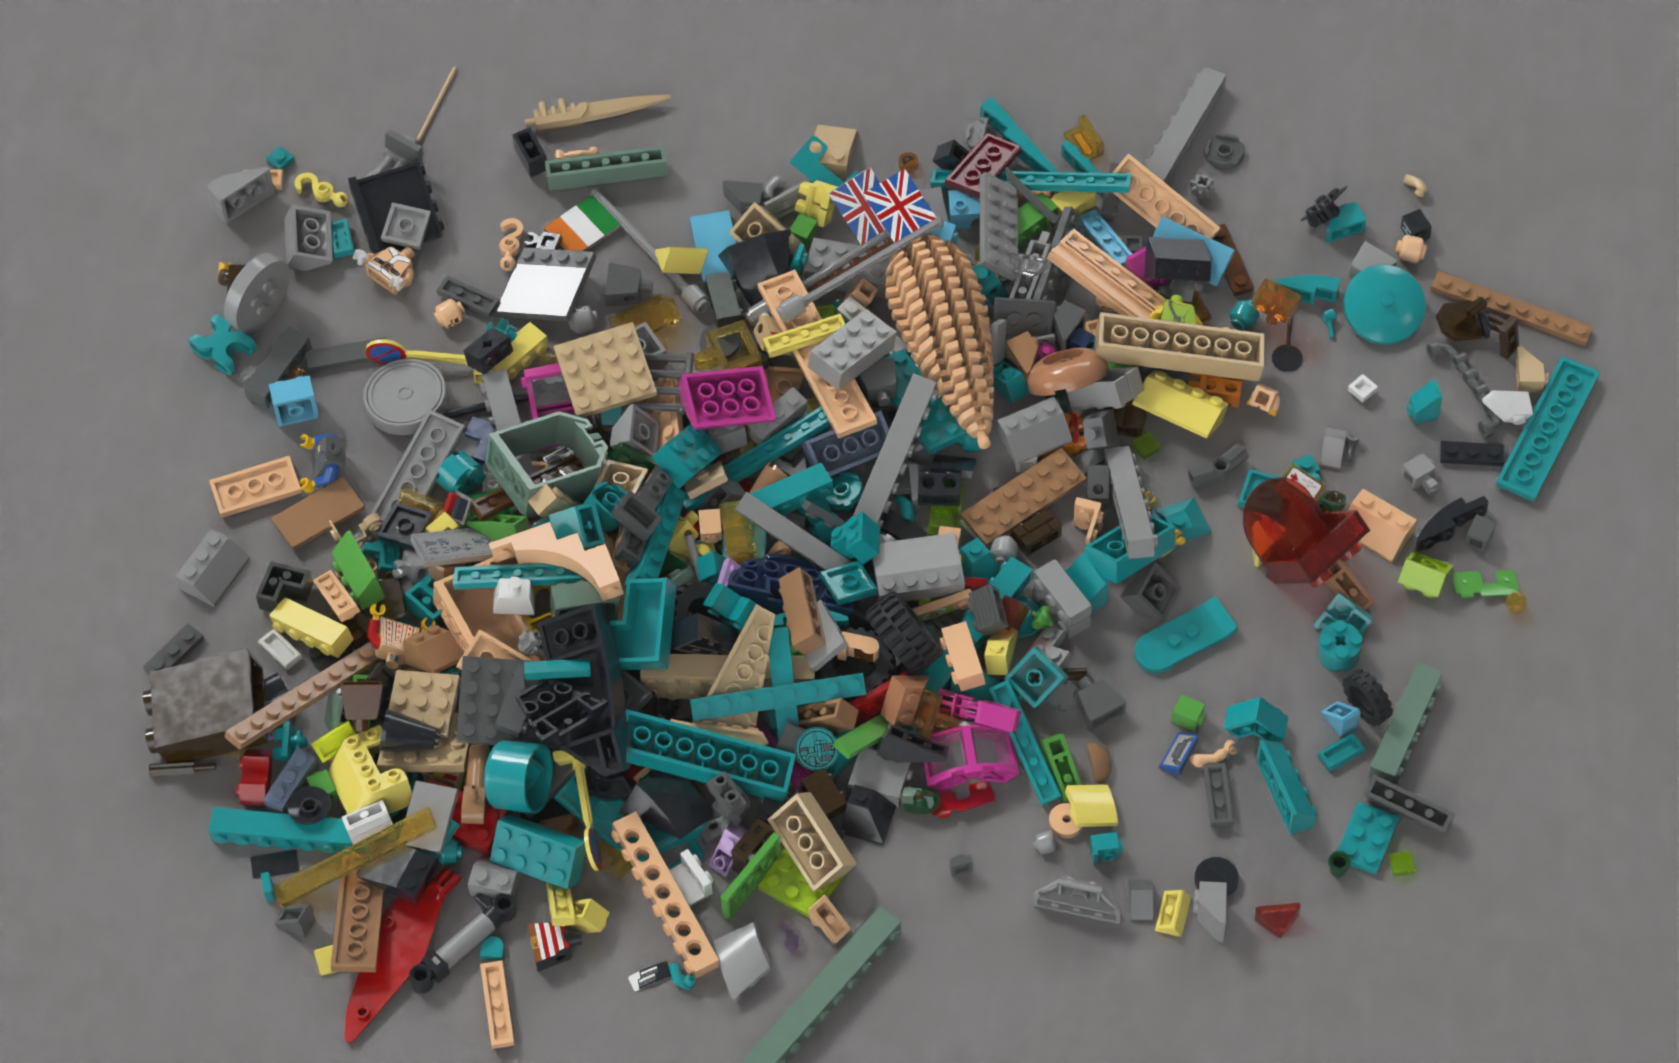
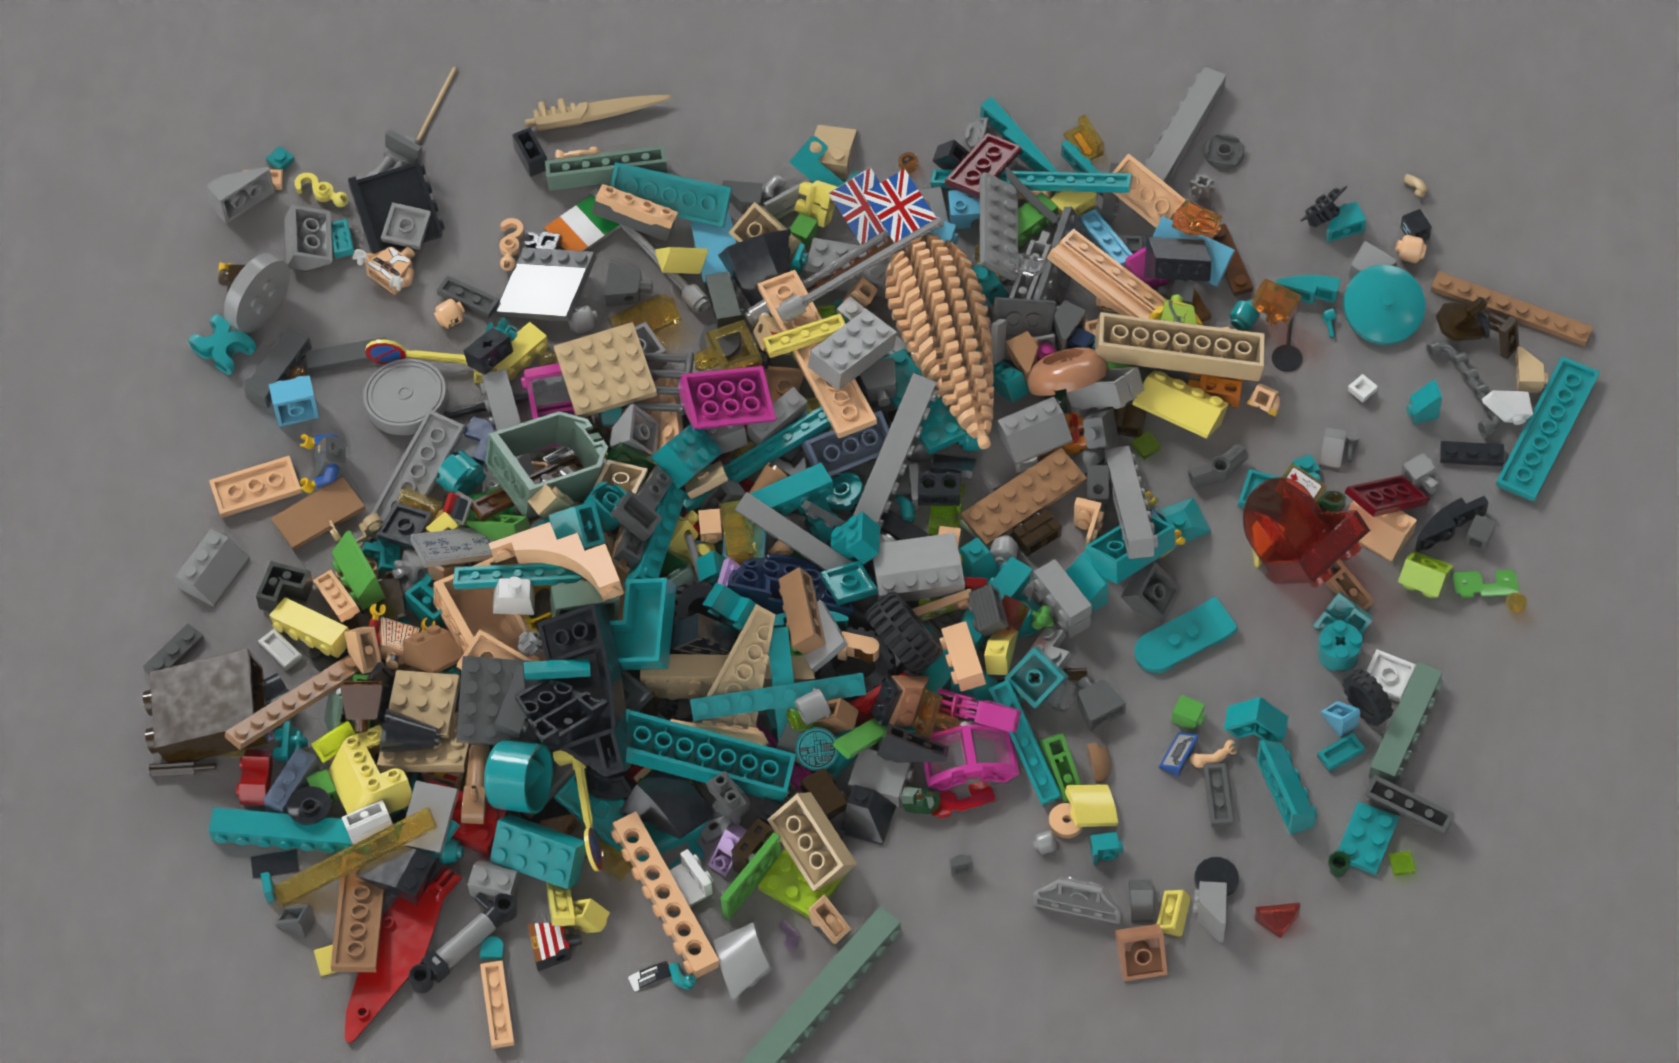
none -> light nougat slope [344,627,382,674]
none -> light nougat piece [592,184,678,242]
none -> teal plate [610,162,733,227]
none -> clear neon green tile [786,709,815,730]
none -> light grey piece [794,688,831,726]
none -> black plate [870,678,903,726]
none -> nougat slope [1115,924,1168,981]
none -> clear orange slope [1172,200,1222,235]
none -> dark red tile [1344,475,1430,517]
none -> white tile [1367,649,1416,703]

